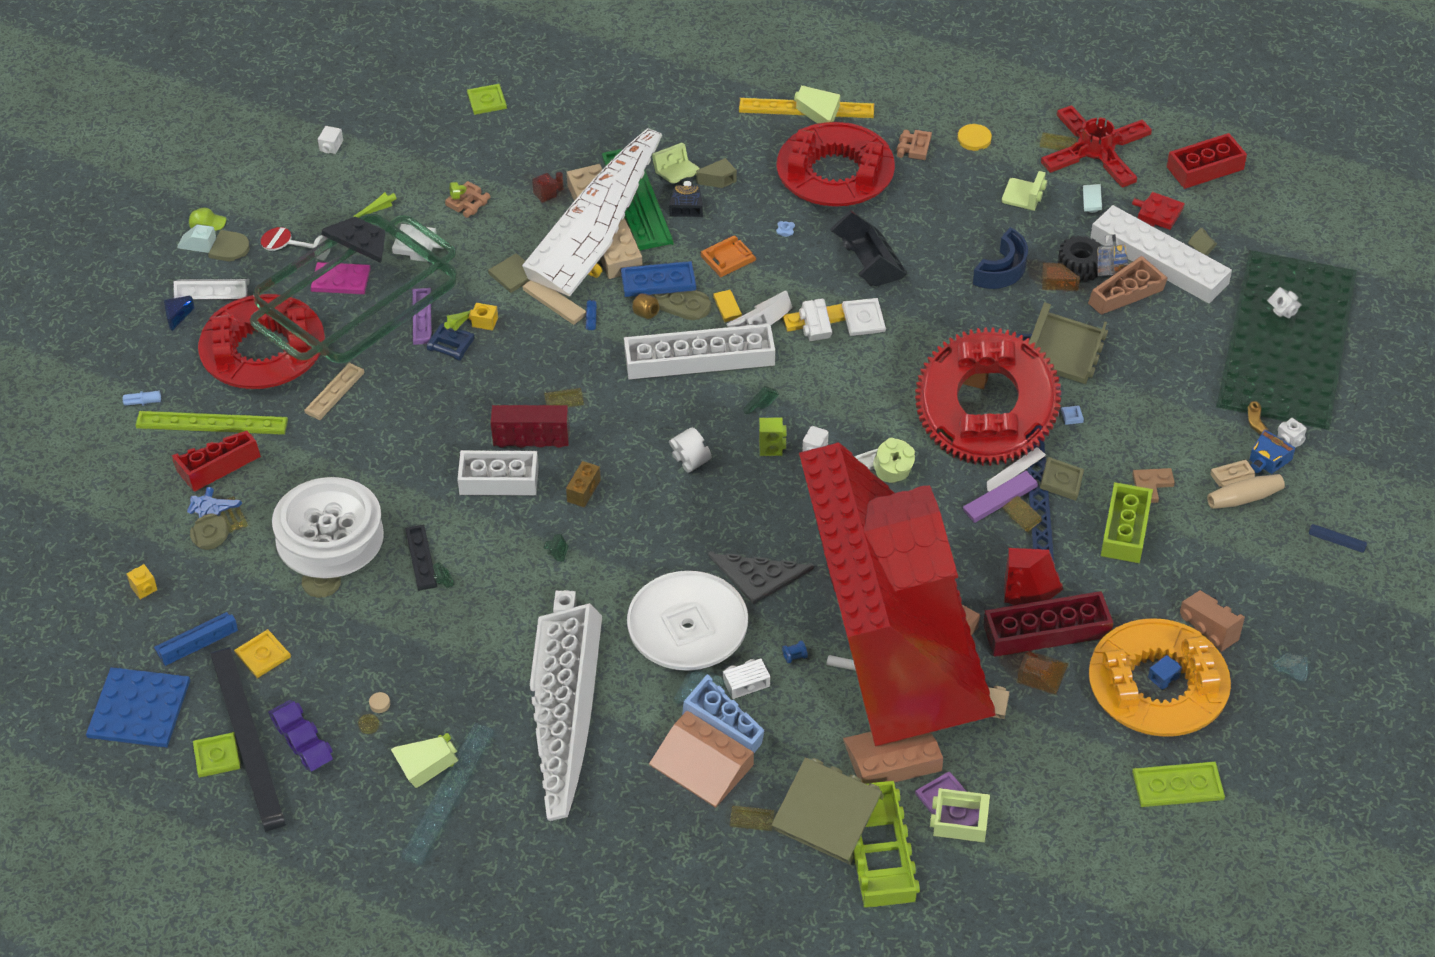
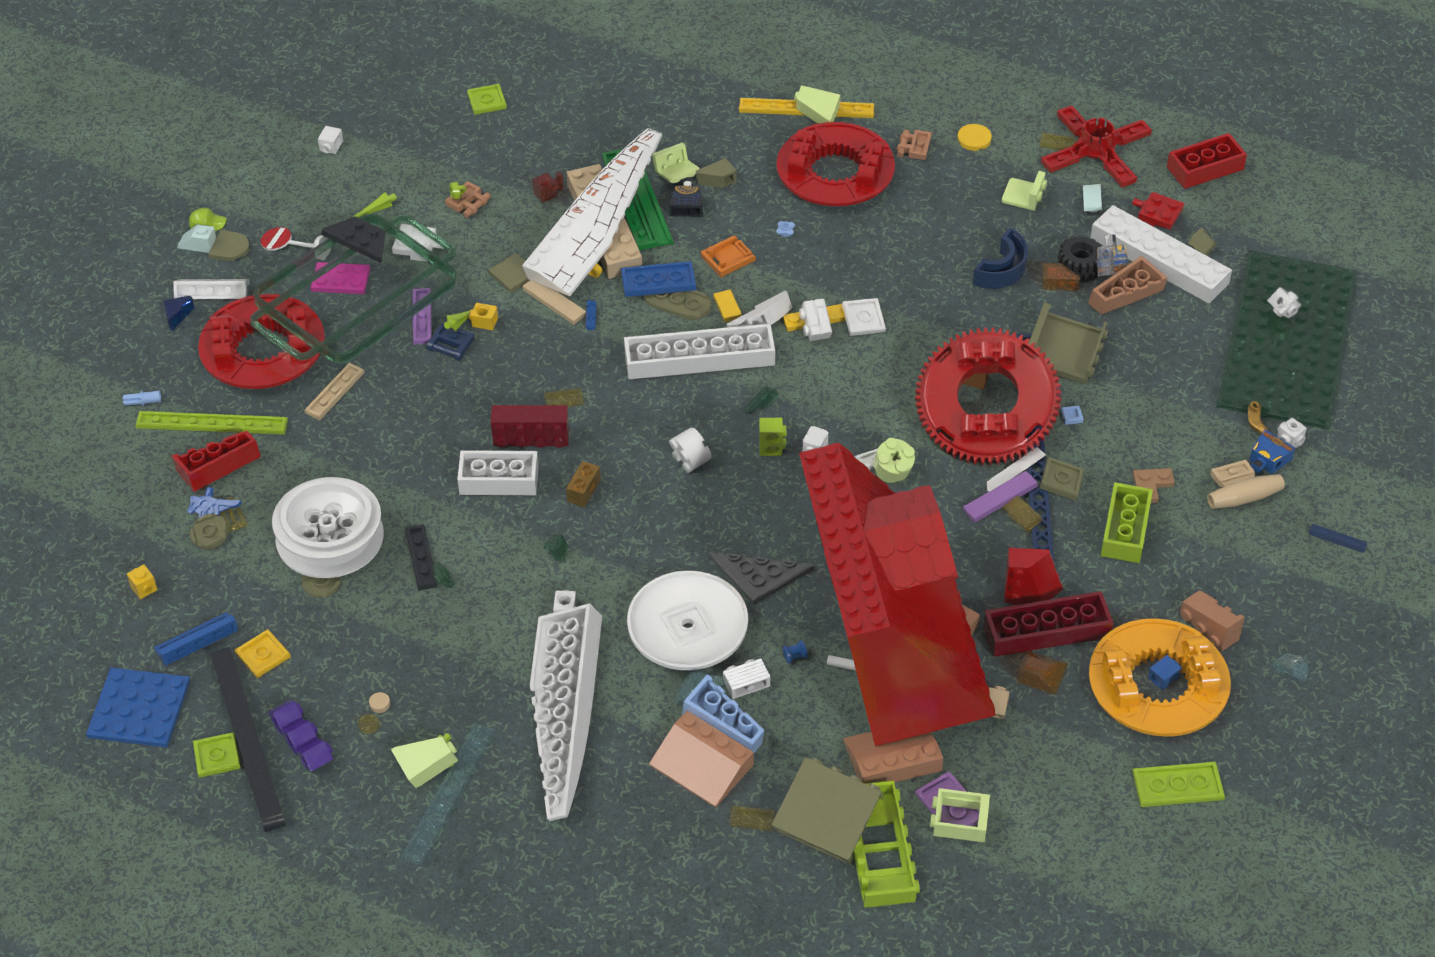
pearl gold head [632,294,660,319] -> none
black windscreen [830,210,907,287] -> none

